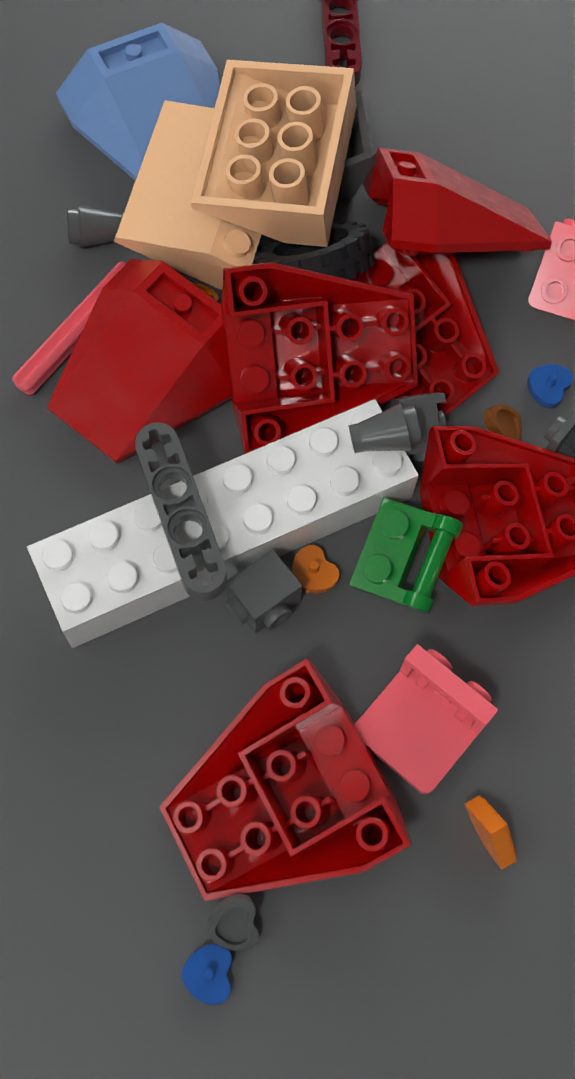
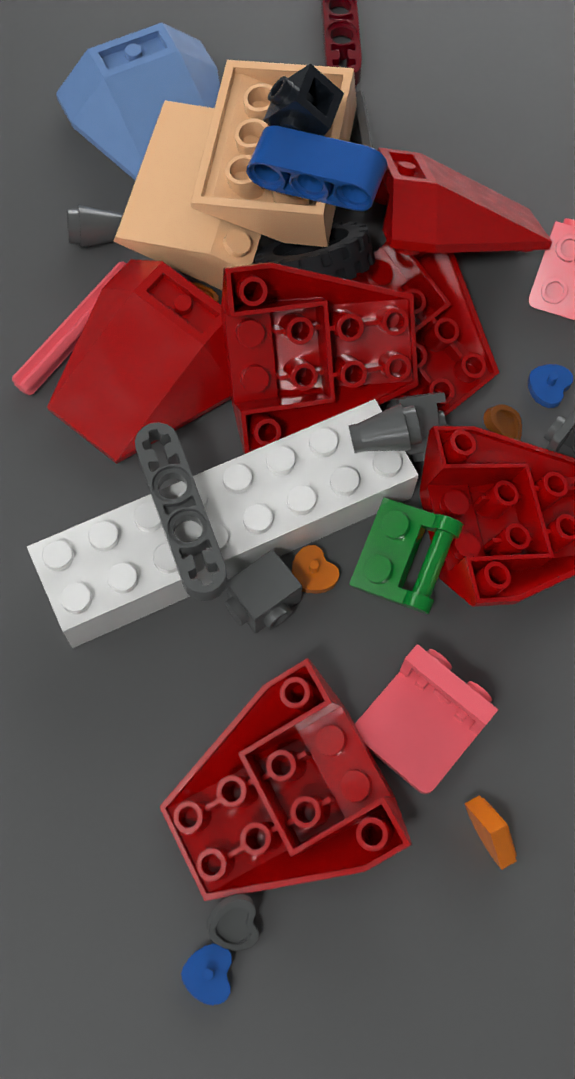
none -> blue beam [246,126,388,211]
none -> black brick [263,63,344,136]

